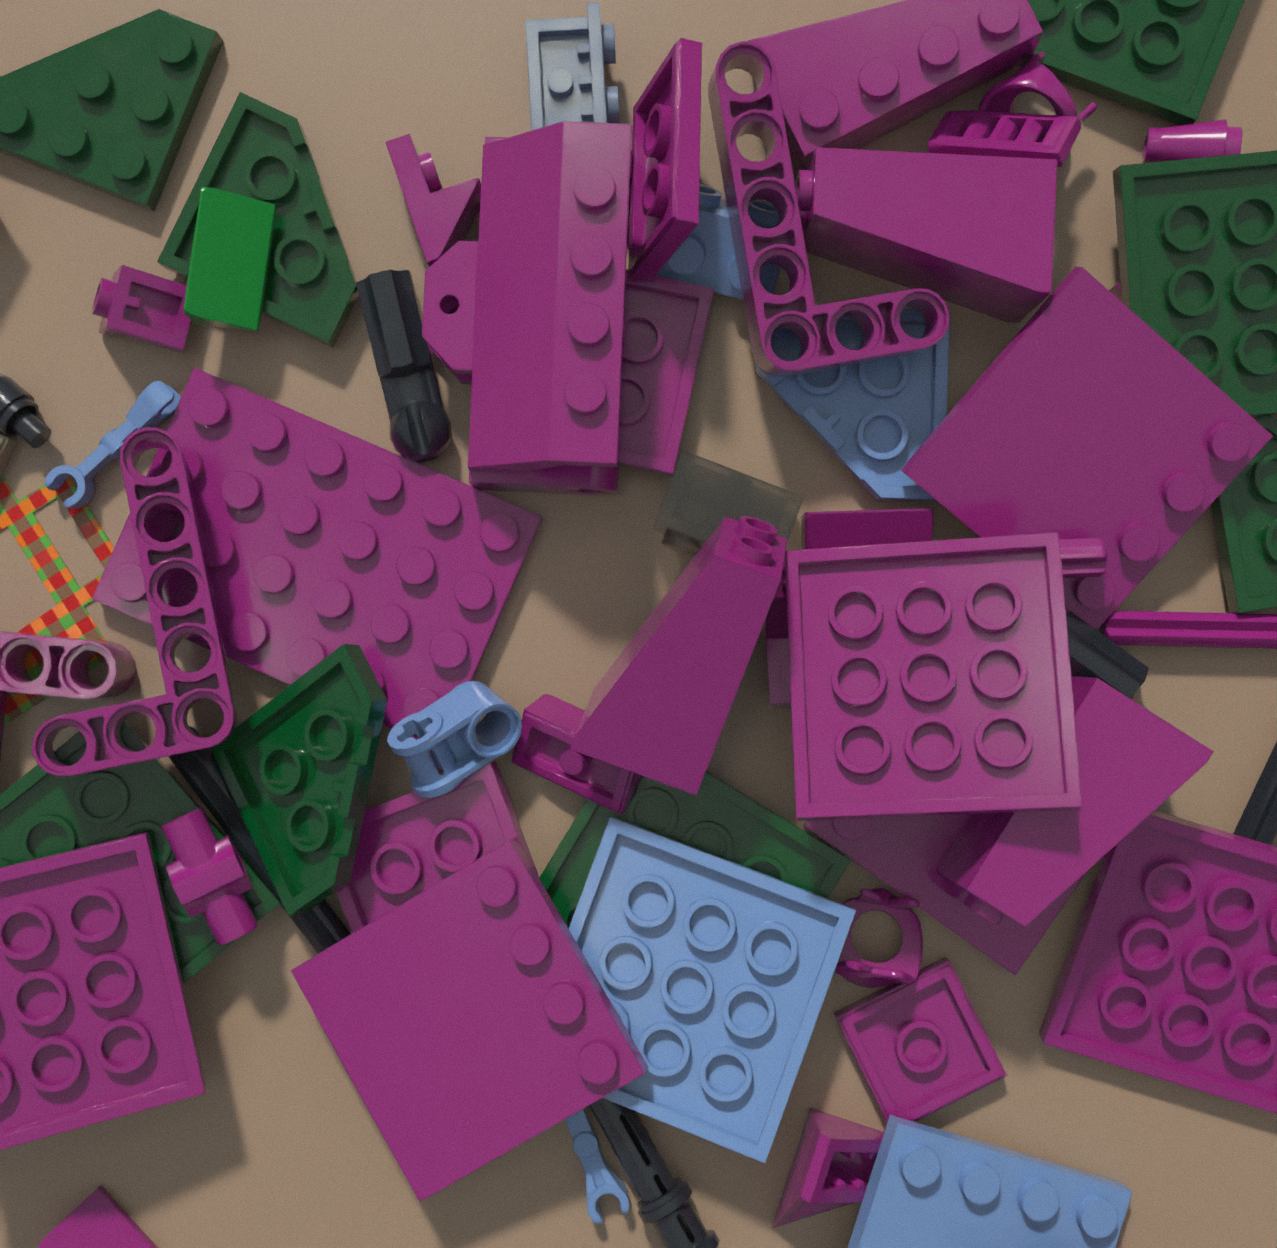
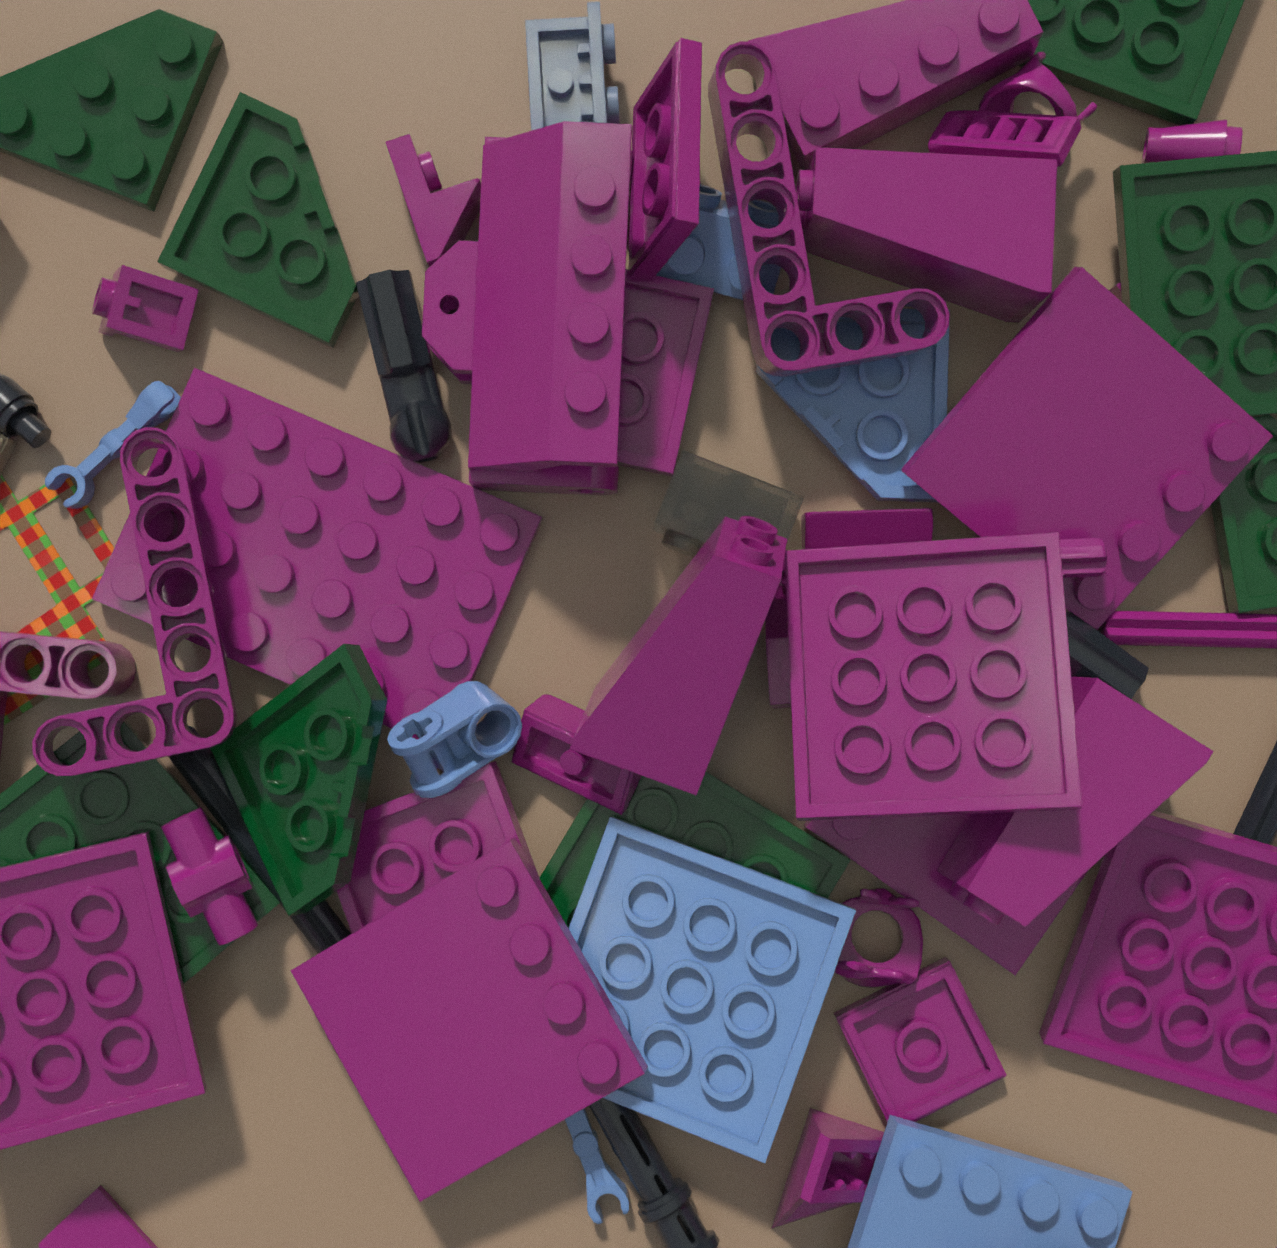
green slope [184,187,277,332] -> none

